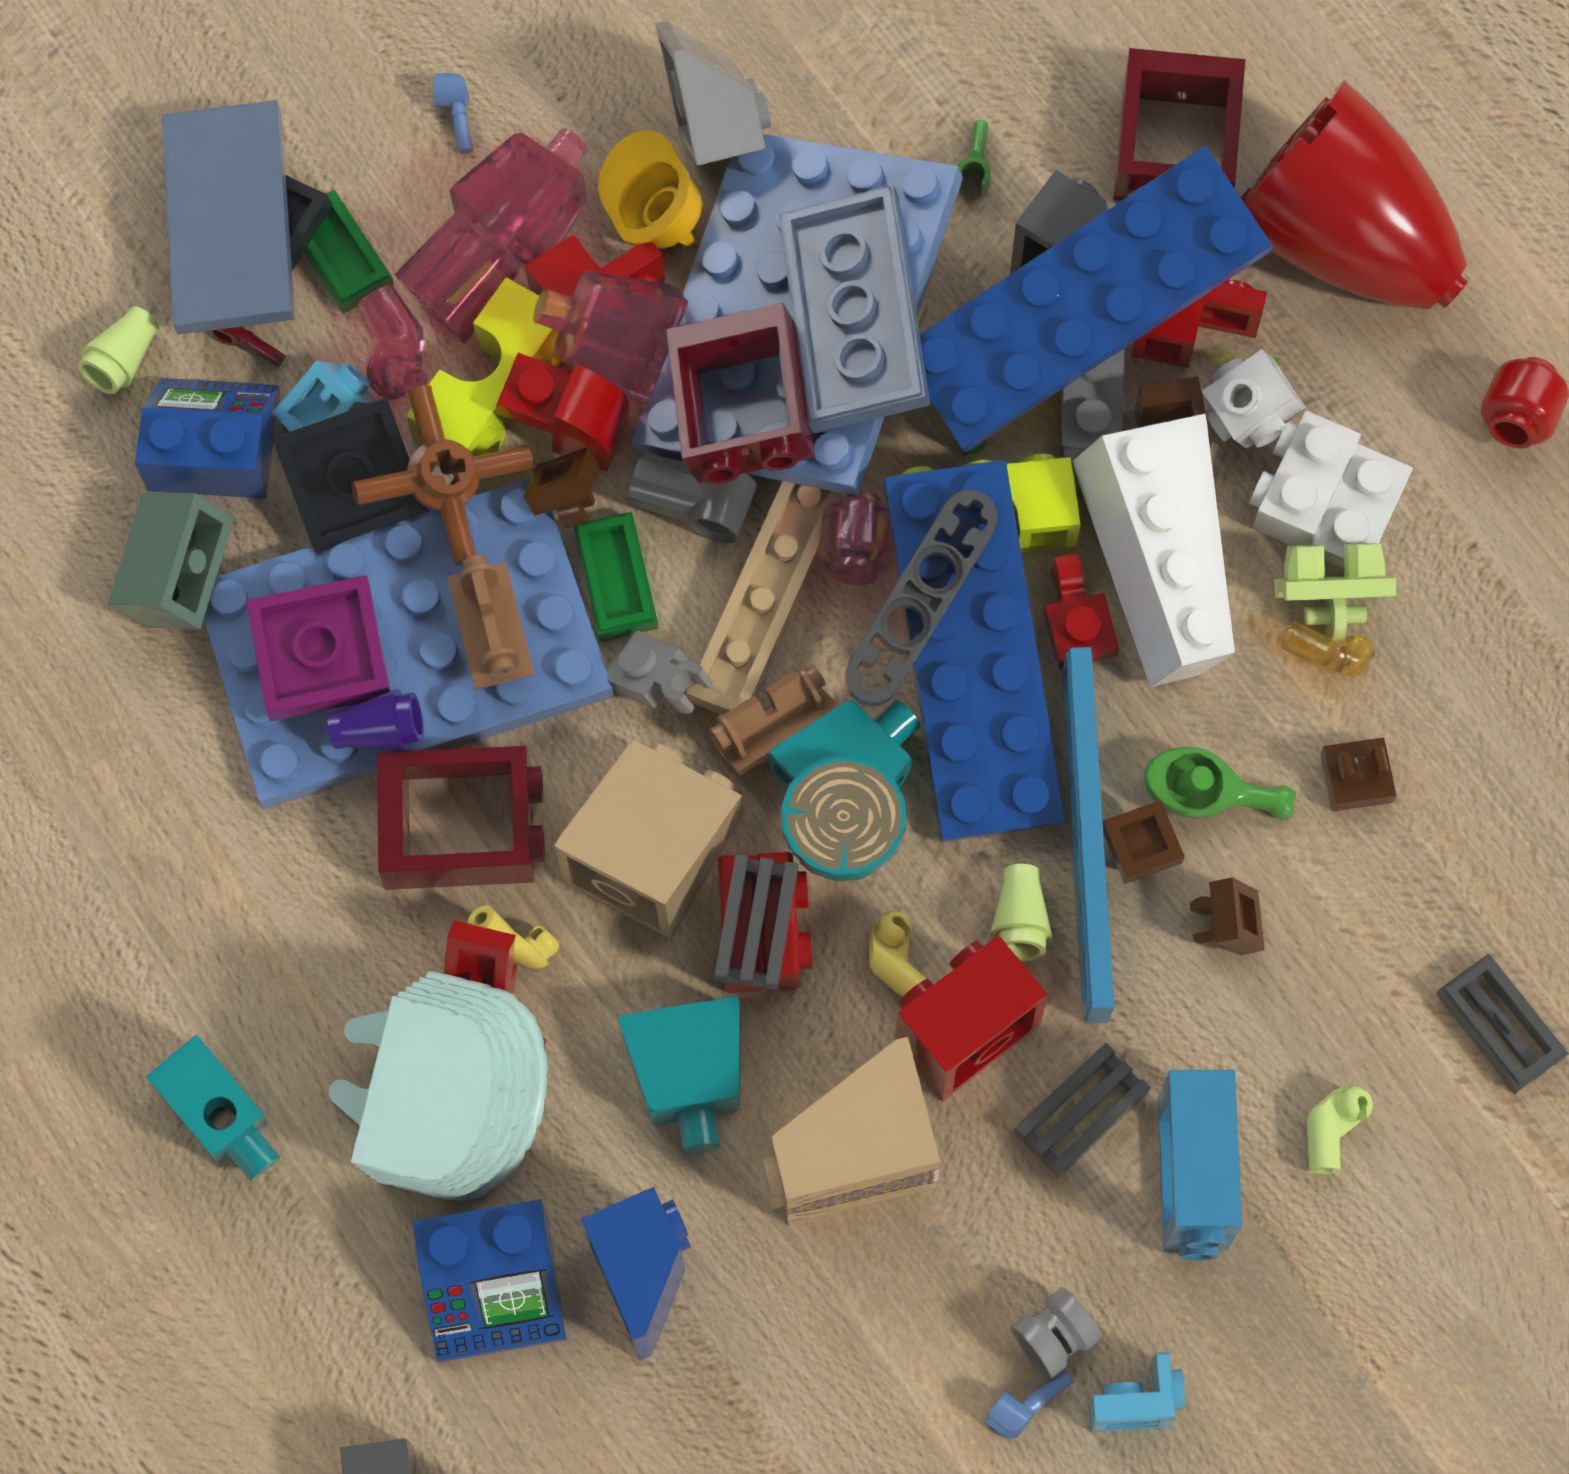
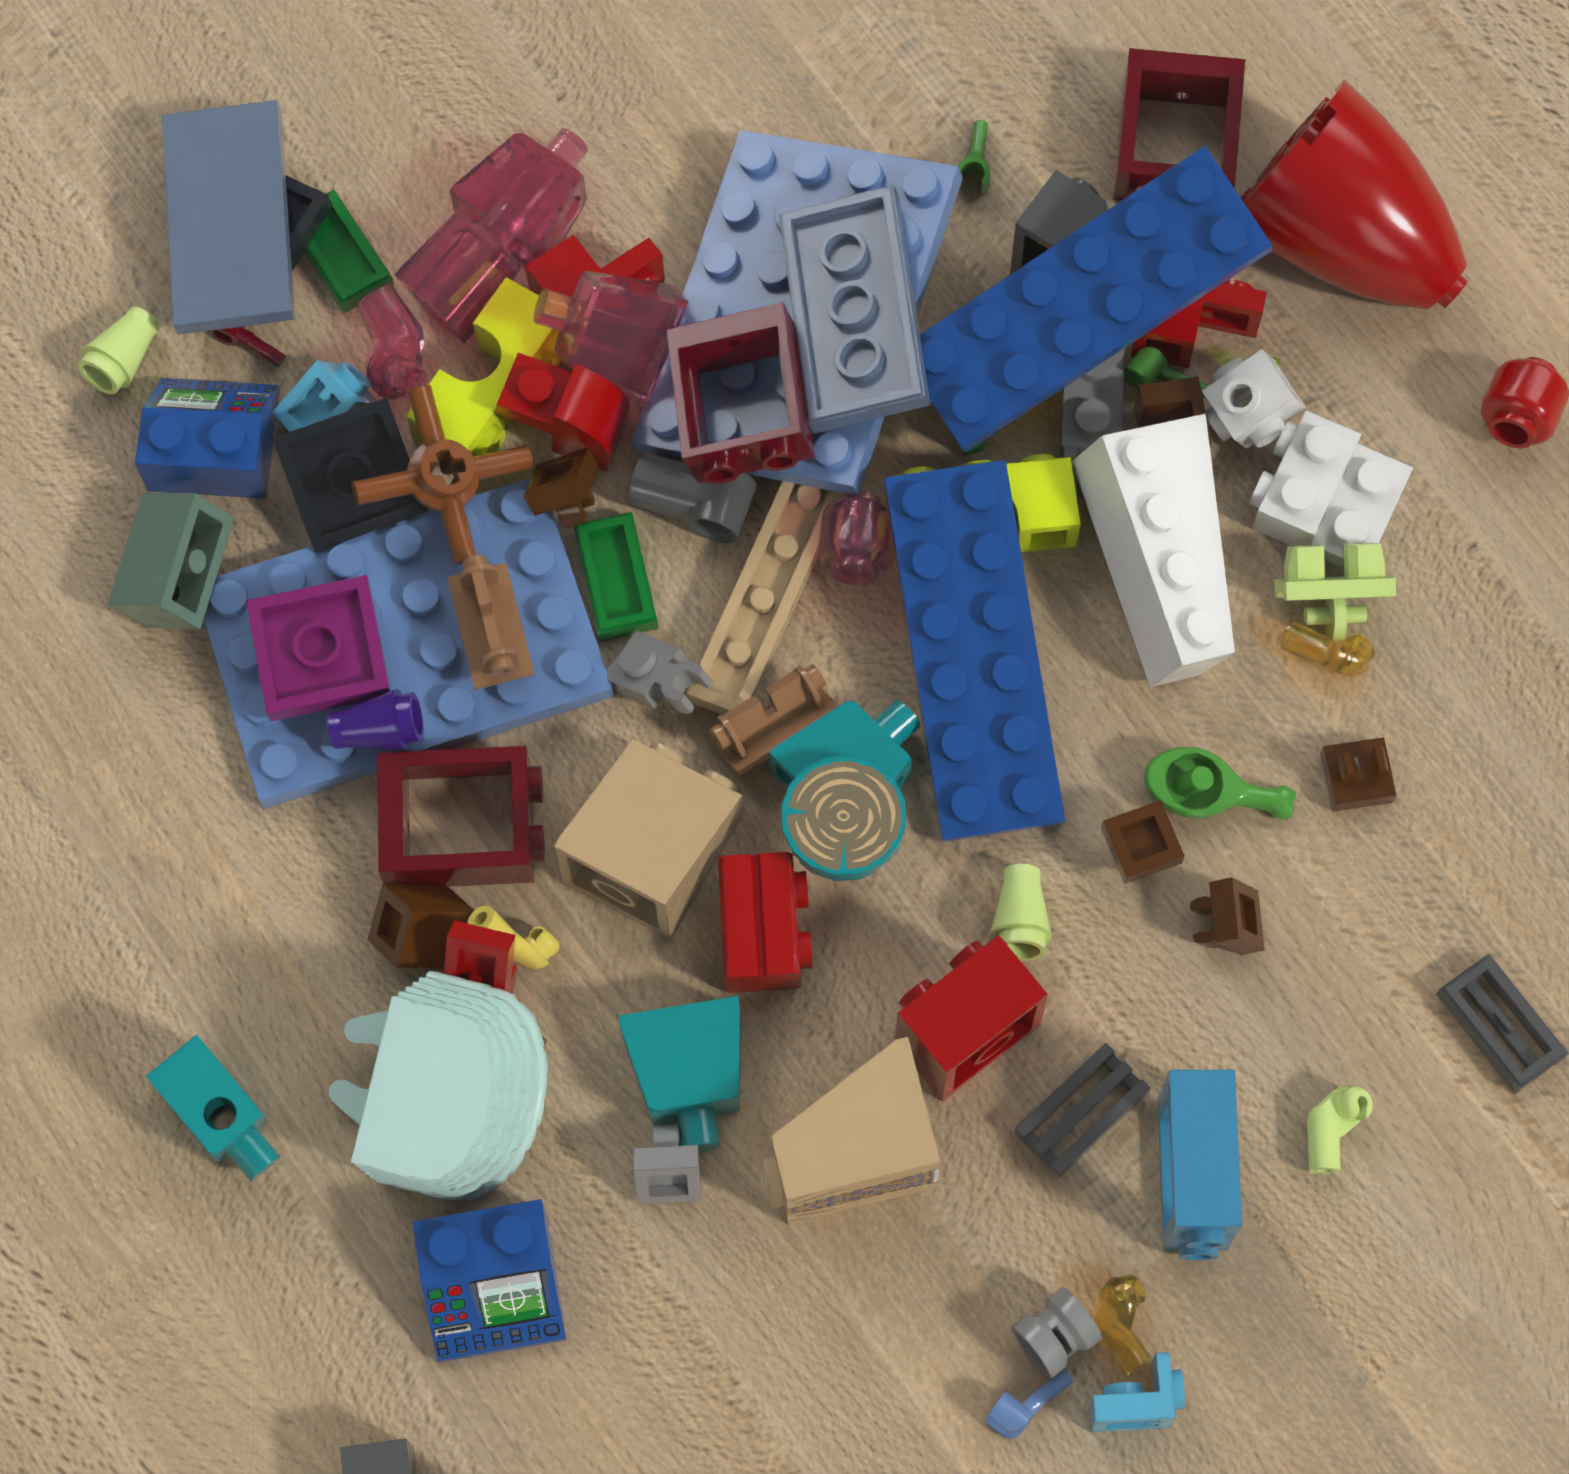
medium blue hand [433,73,473,154] -> none
blue slope [581,1187,691,1360] -> none
yellow piece [598,130,703,249] -> none
light grey slope [655,21,771,166] -> none
dark grey tile [714,854,799,991] -> none
dark grey beam [845,490,998,707] -> none
light yellow arm [869,911,927,998] -> none
red plate [1044,553,1119,669] -> none
dark azure tile [1062,647,1114,1024] -> none
none -> reddish brown panel [367,883,474,968]
none -> light grey tile [633,1125,702,1204]
none -> clear yellow arm [1094,1274,1152,1377]
none -> bright green hand [1124,347,1209,399]

